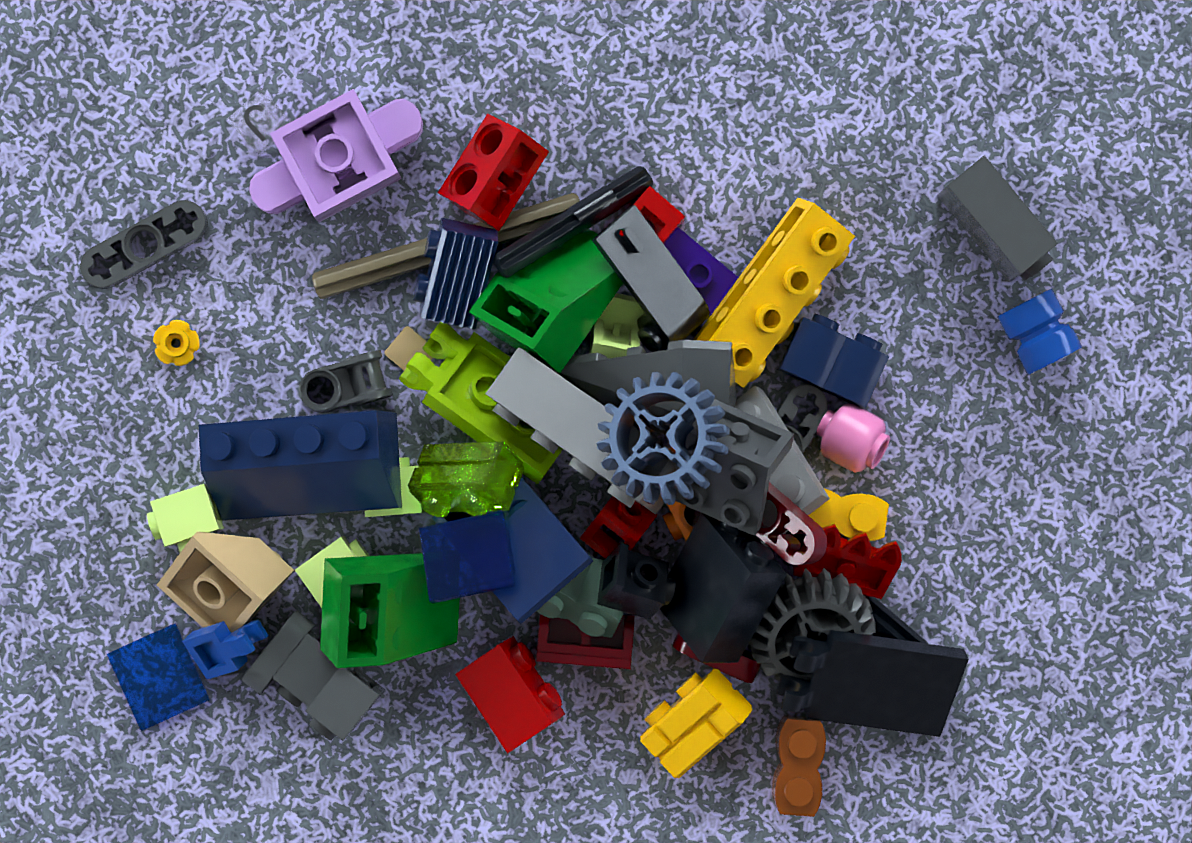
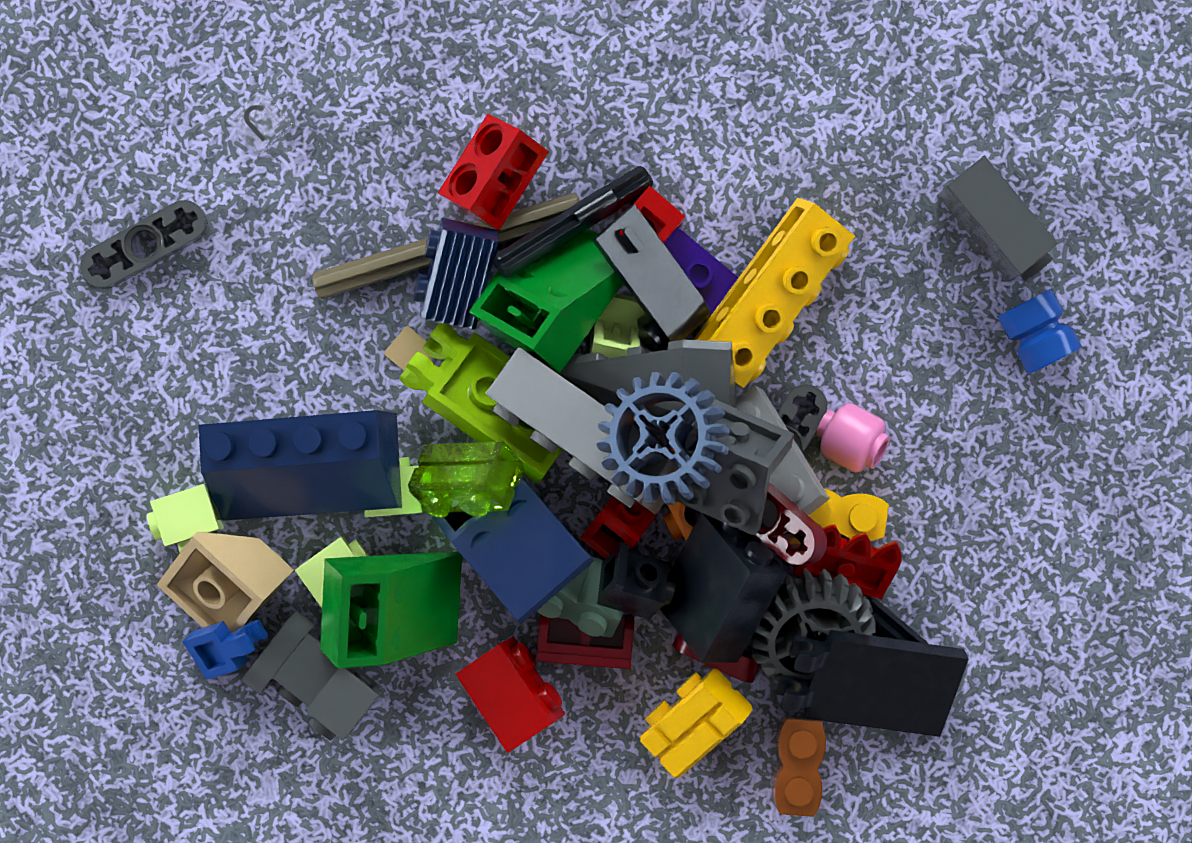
clear blue piece [107,623,210,731] -> none
yellow plate [153,320,200,366] -> none
lavender brick [249,89,423,223] -> none
dark grey piece [299,350,393,413] -> none
clear blue piece [419,510,515,604] -> none
dark blue brick [777,313,889,408] -> none

